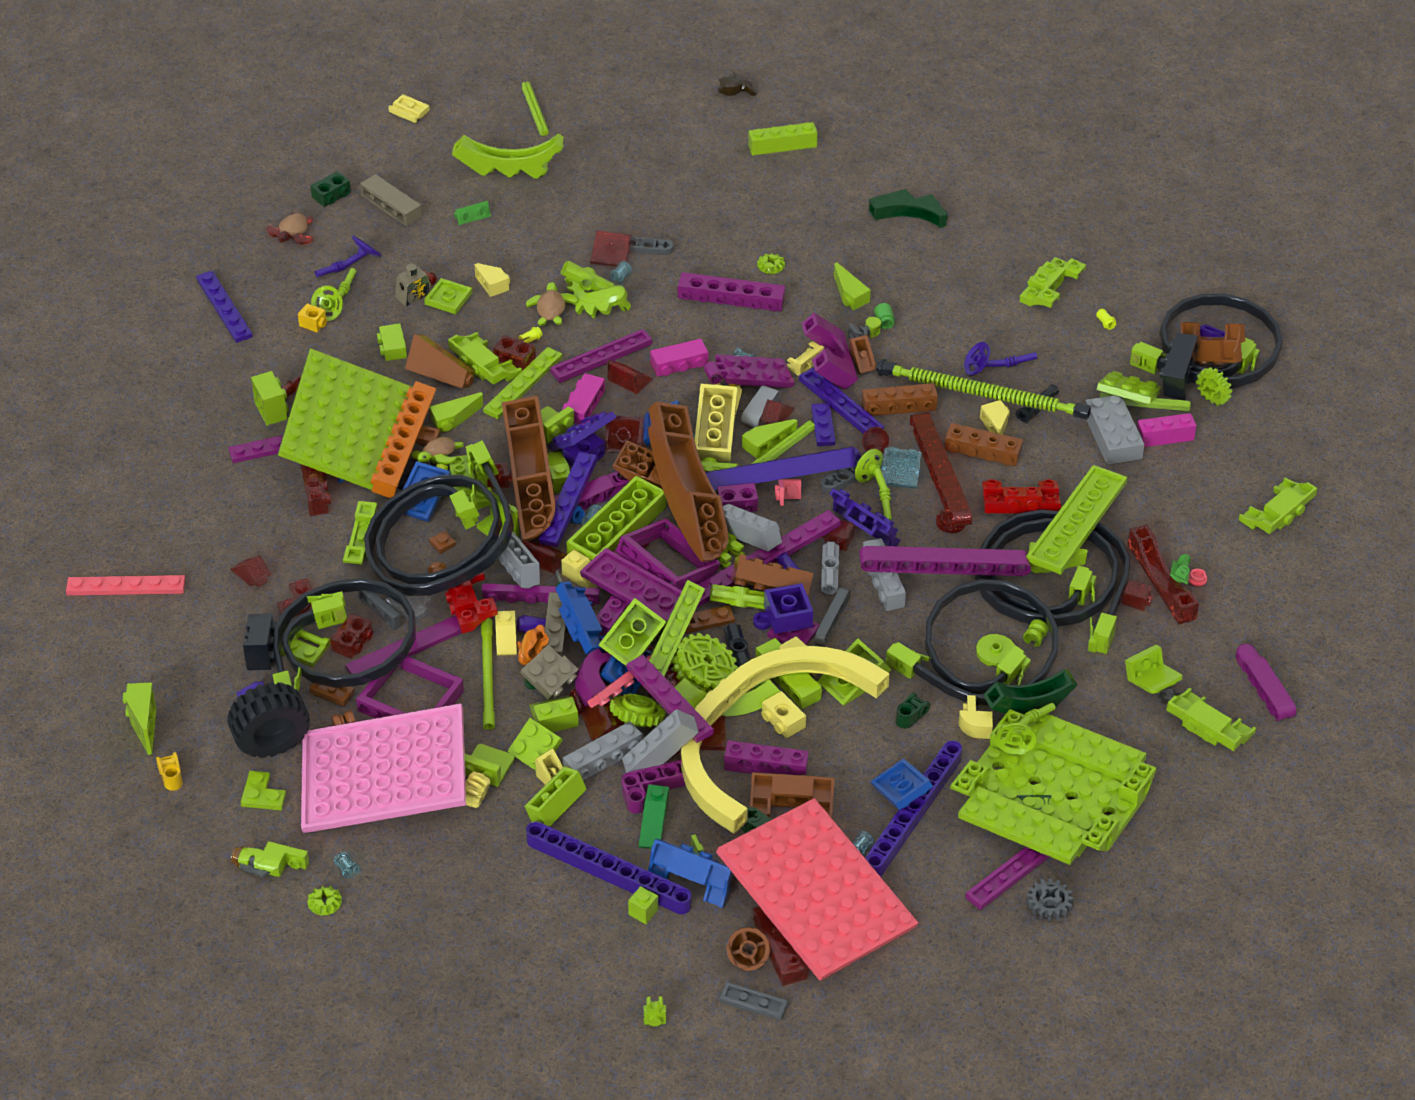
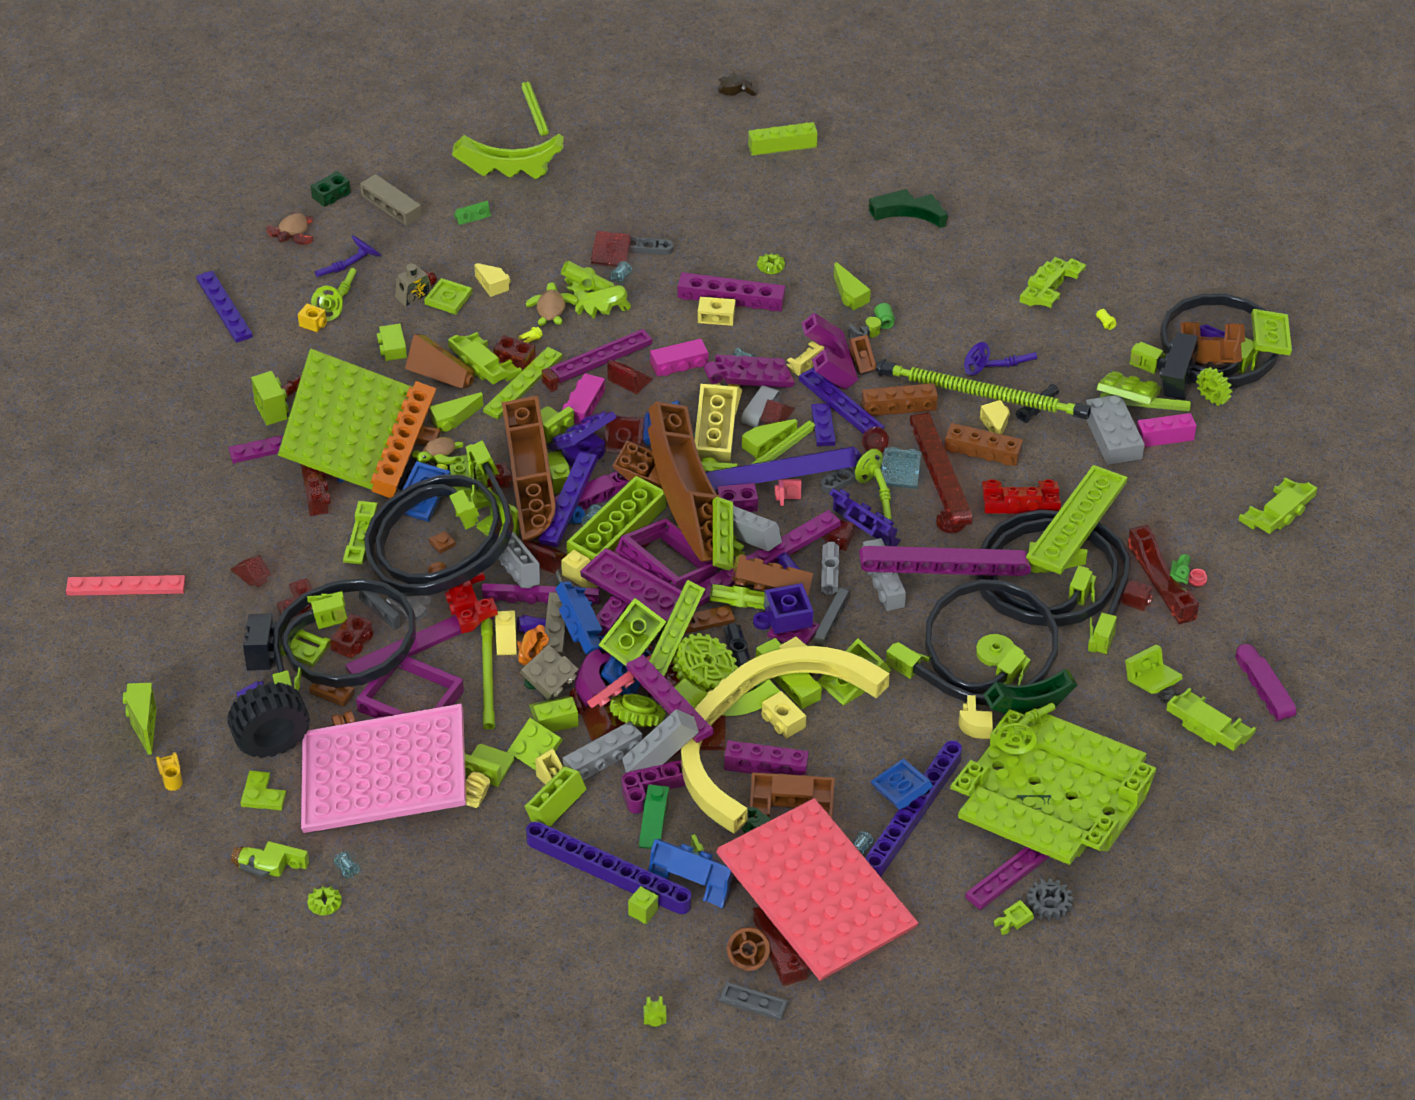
light yellow plate [388,94,430,123] -> none
dark green piece [895,693,931,729] -> none
lime wheel [1023,619,1049,647] -> none
none -> clear red plate [541,367,559,393]
none -> light yellow brick [698,297,735,326]
none -> lime plate [713,497,733,571]
none -> lime plate [994,900,1034,935]
none -> lime plate [1251,309,1292,356]

